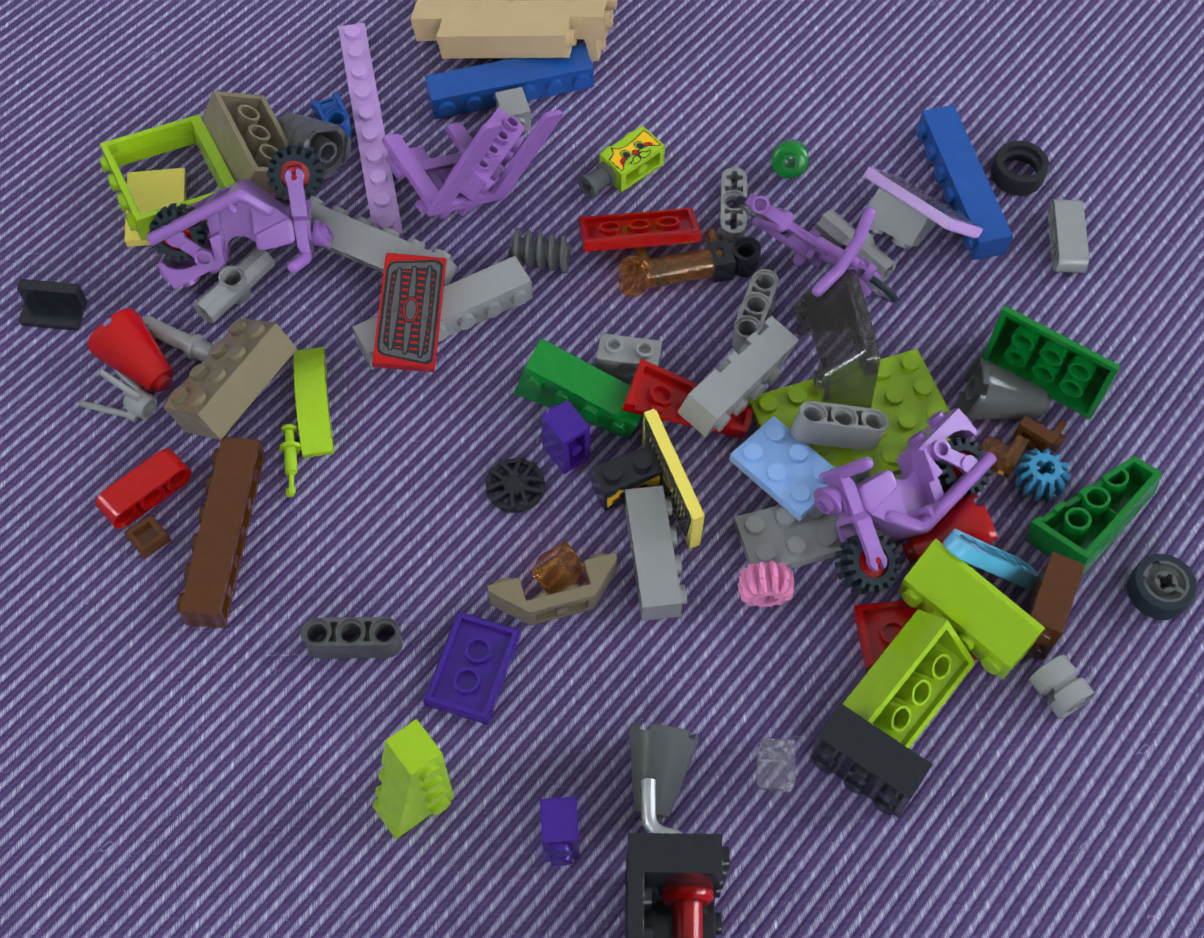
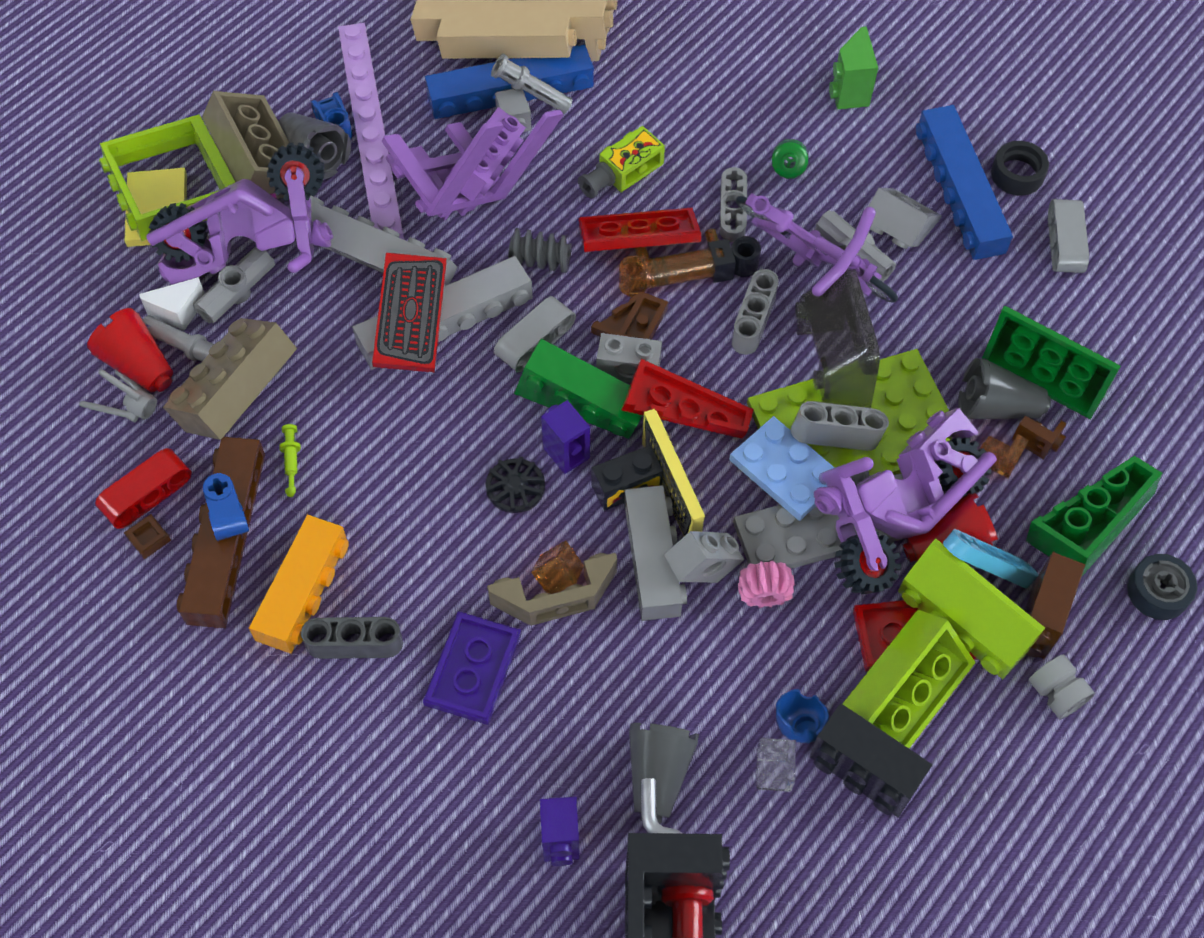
black panel [17,279,88,331] -> none
lime slope [293,347,334,458] -> none
lime wedge [372,718,454,840] -> none
light grey wedge [678,316,799,437] -> none
lavender tile [864,166,983,238] -> none
dark azure gear [1014,448,1070,502] -> none
none -> white slope [139,277,205,331]
none -> blue piece [203,473,249,541]
none -> light orange brick [249,514,349,654]
none -> light grey pin [491,54,573,114]
none -> light grey beam [494,296,576,372]
none -> reddish brown wing [591,291,669,340]
none -> light grey brick [664,531,744,583]
none -> blue hair [776,689,829,743]
none -> bright green slope [829,26,878,110]

